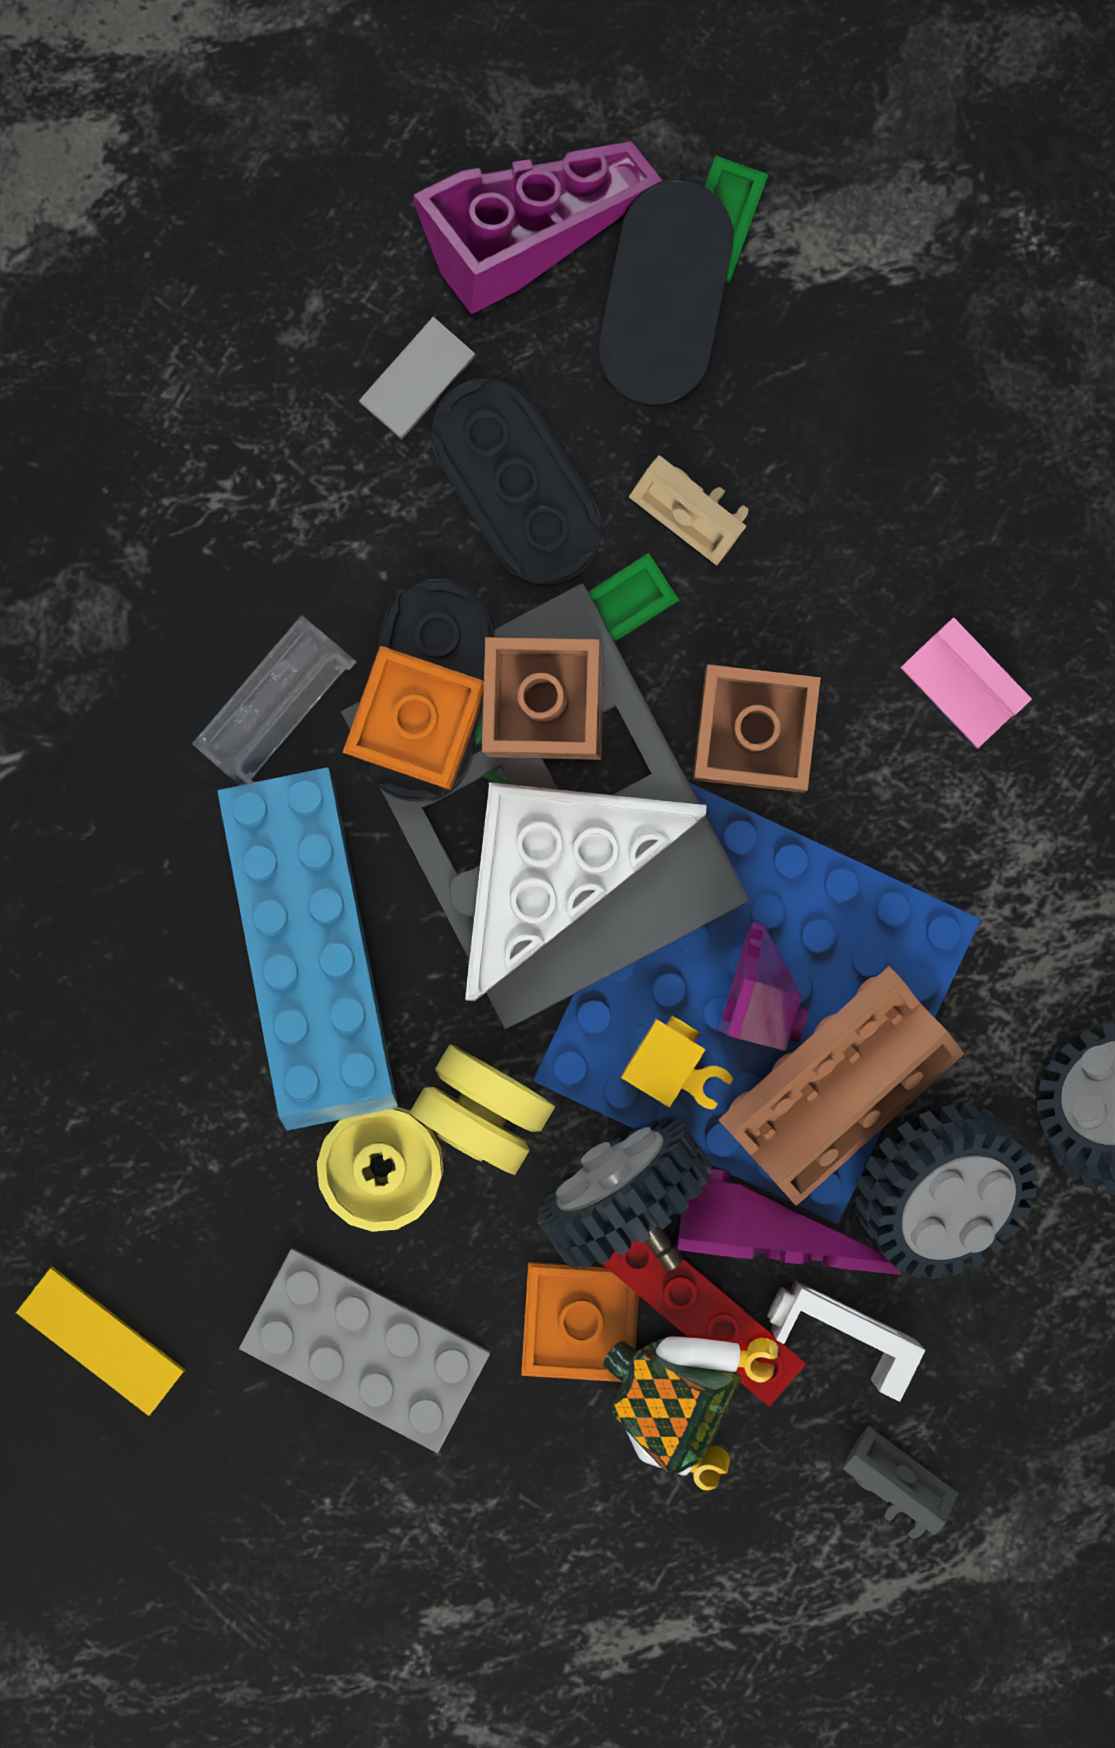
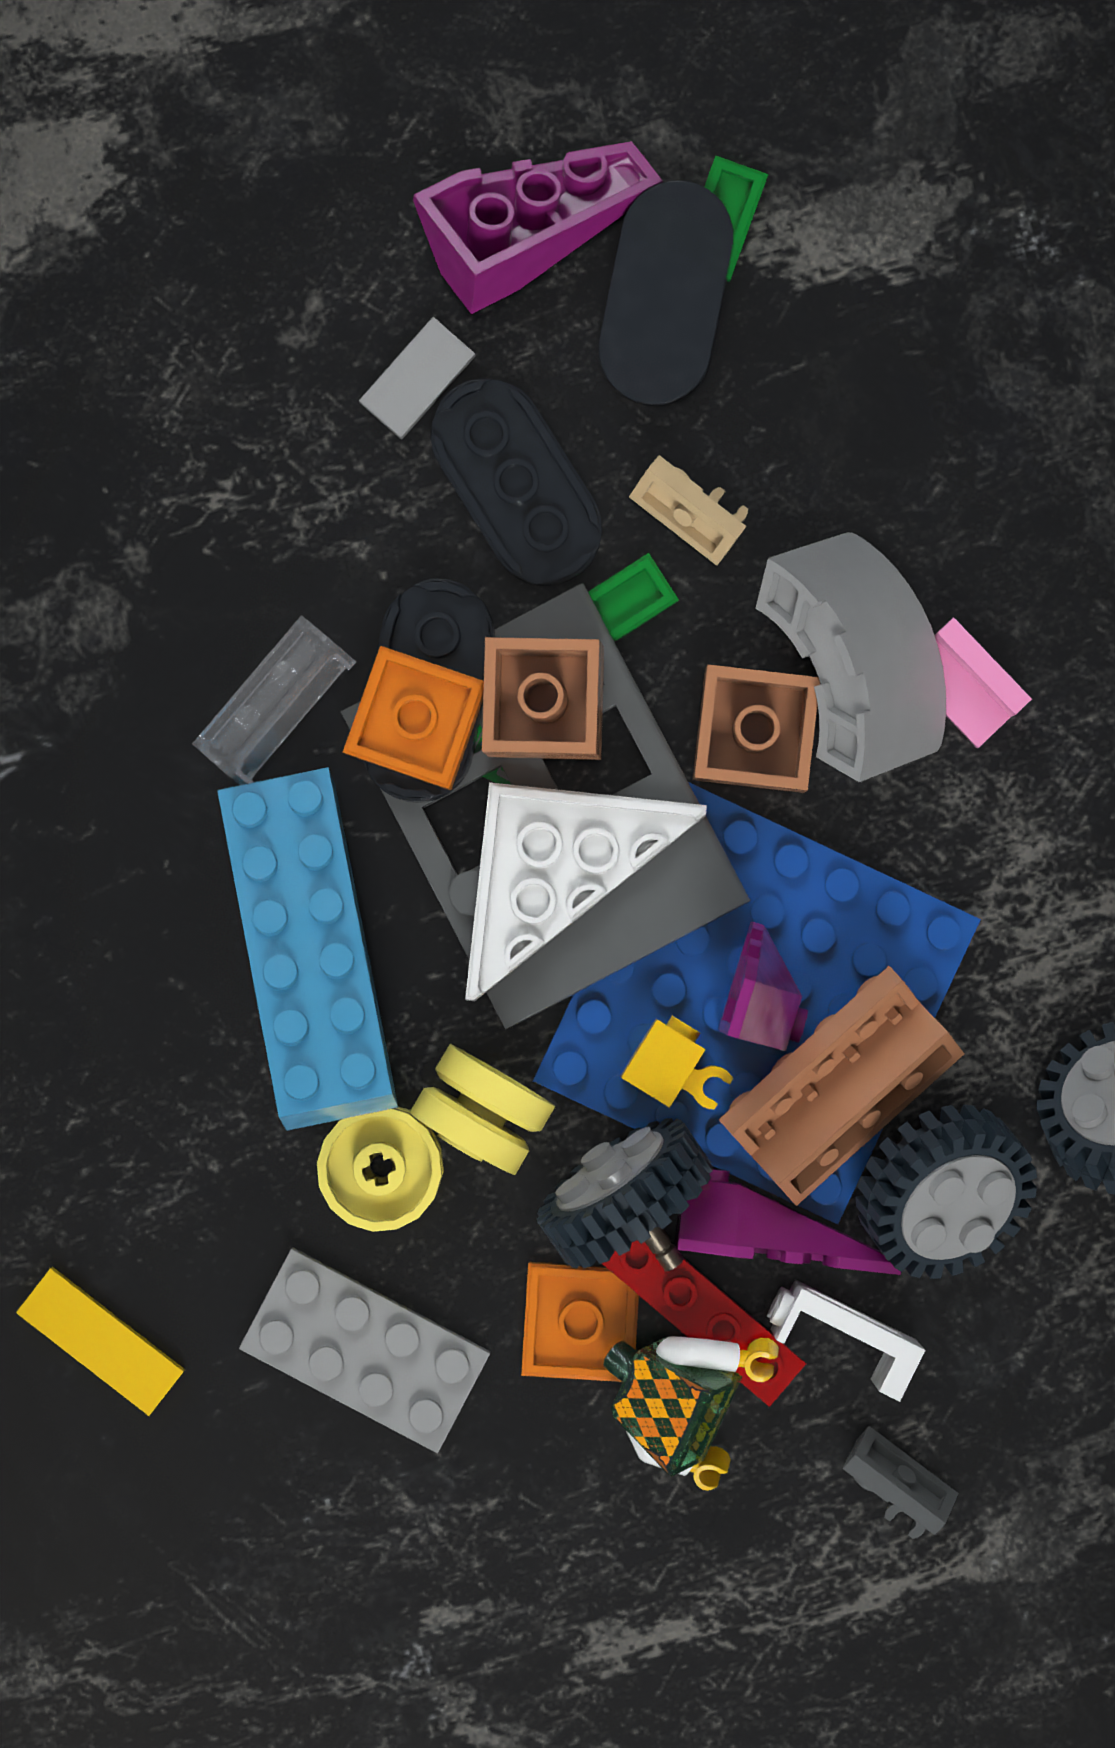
none -> light grey panel [756,532,946,782]

